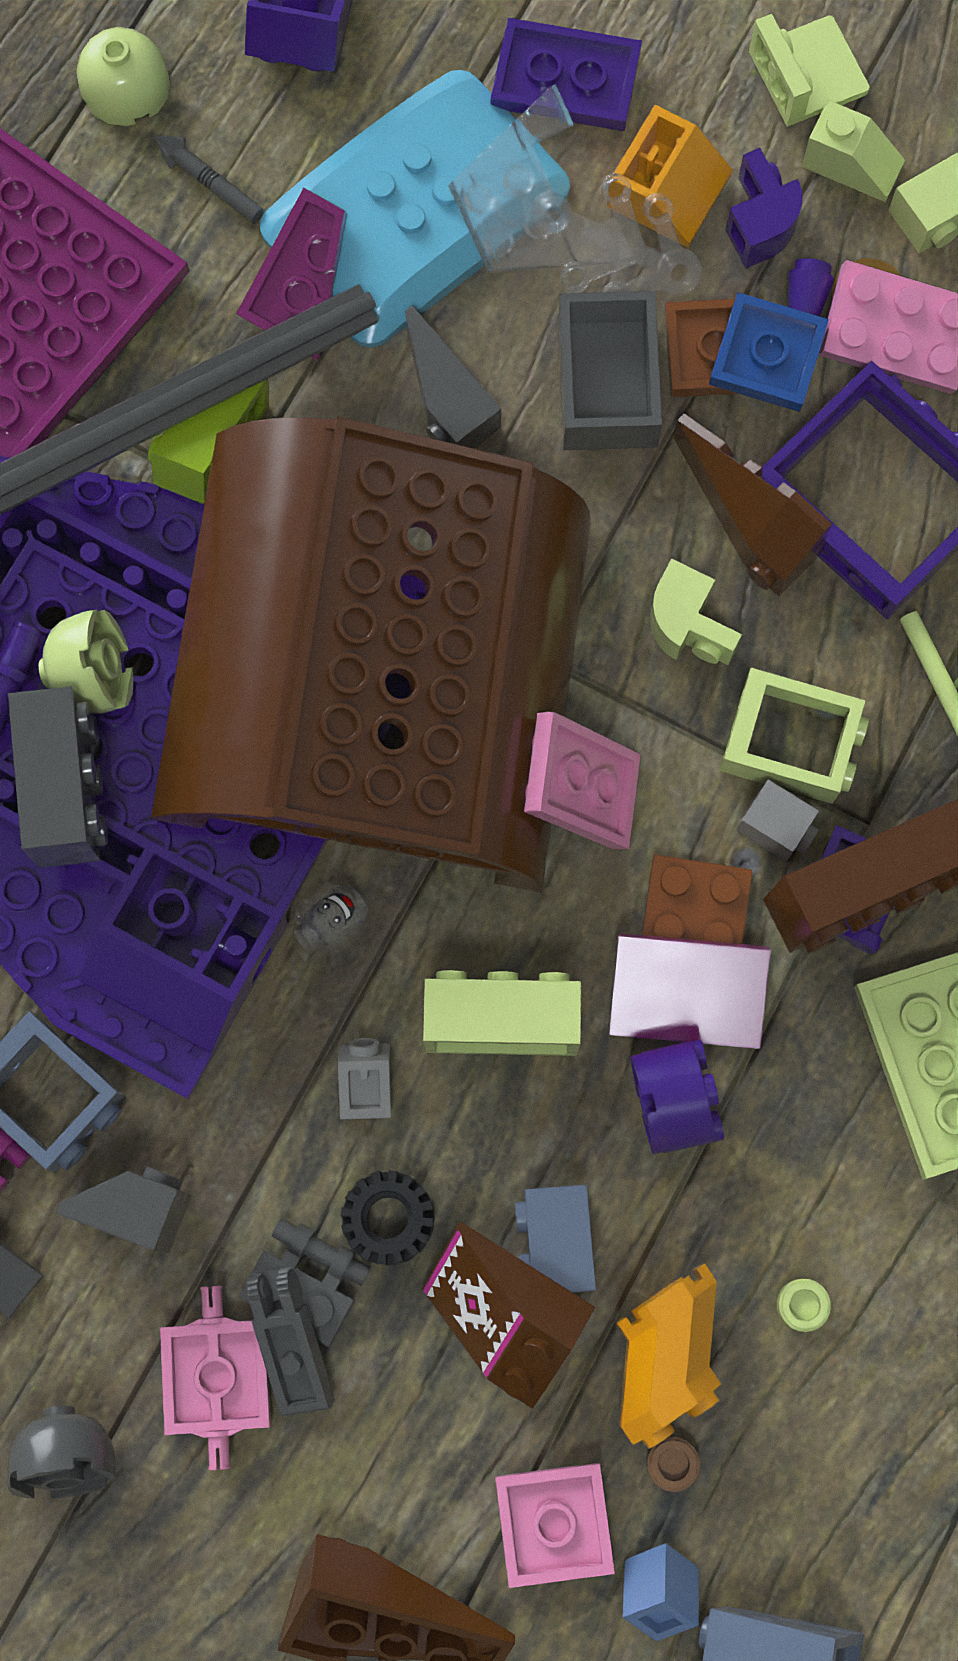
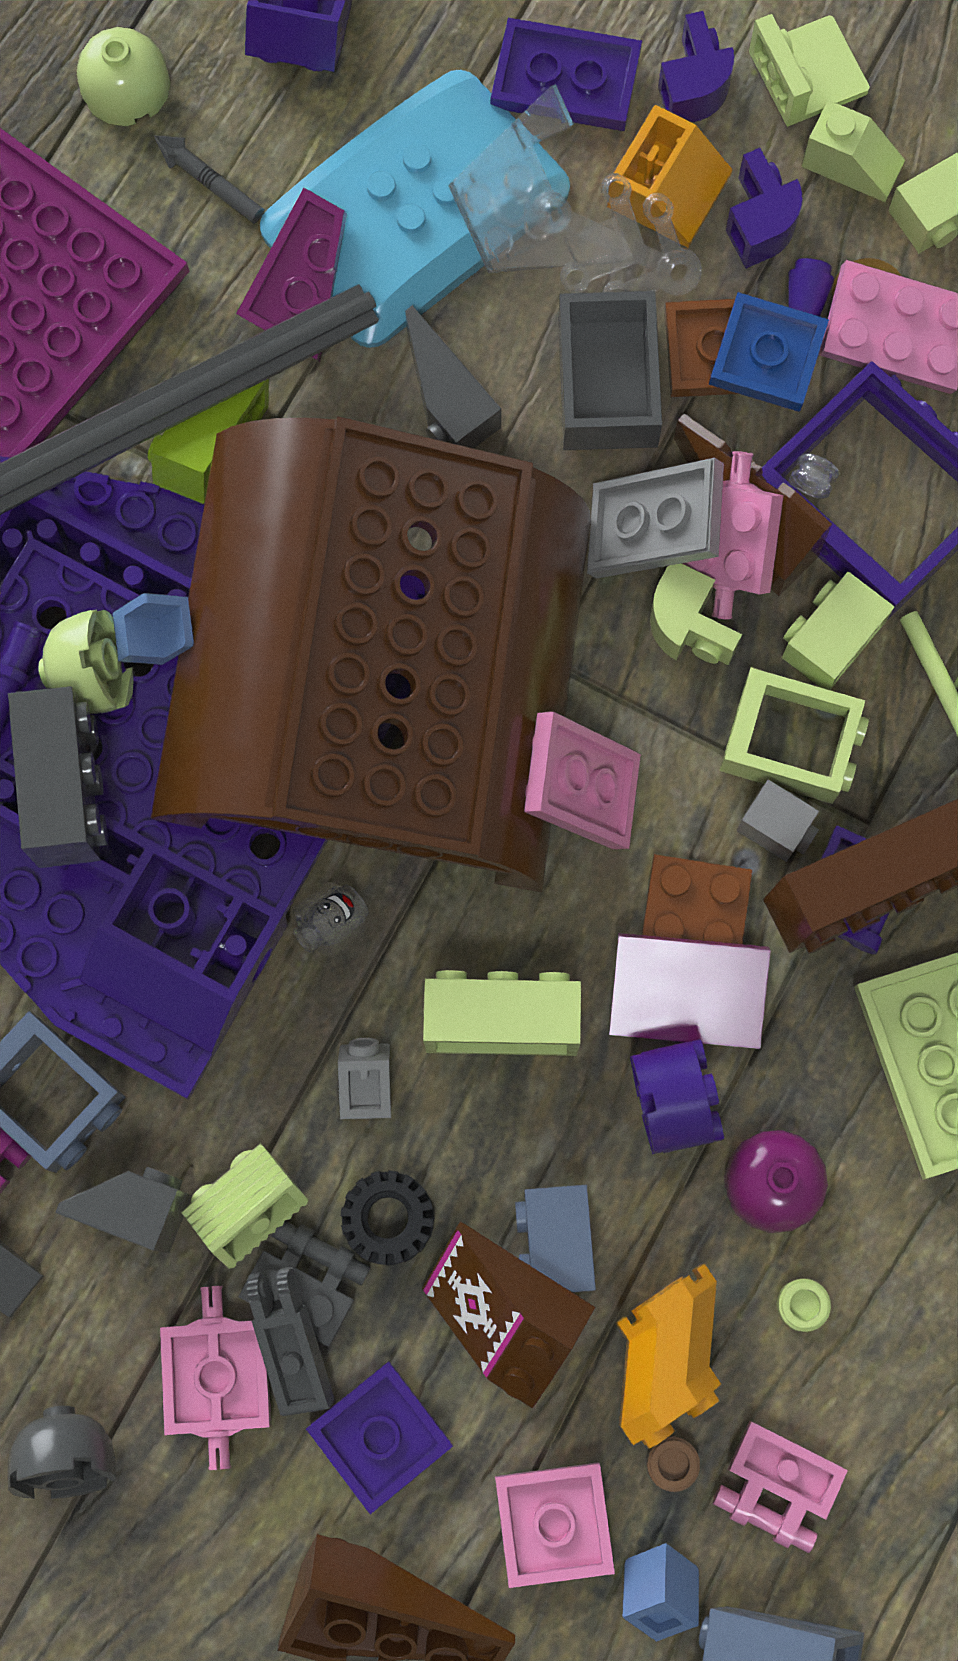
none -> medium blue panel [113,593,194,665]
none -> yellowish green brick [181,1143,308,1269]
none -> dark purple plate [306,1361,454,1515]
none -> light grey tile [587,458,724,578]
none -> dark purple brick [658,11,734,123]
none -> bright pink plate [682,451,783,619]
none -> bright pink plate [712,1421,848,1553]
none -> magenta cylinder [724,1130,828,1233]
none -> yellowish green brick [782,572,894,690]
none -> clear bush [789,454,840,498]

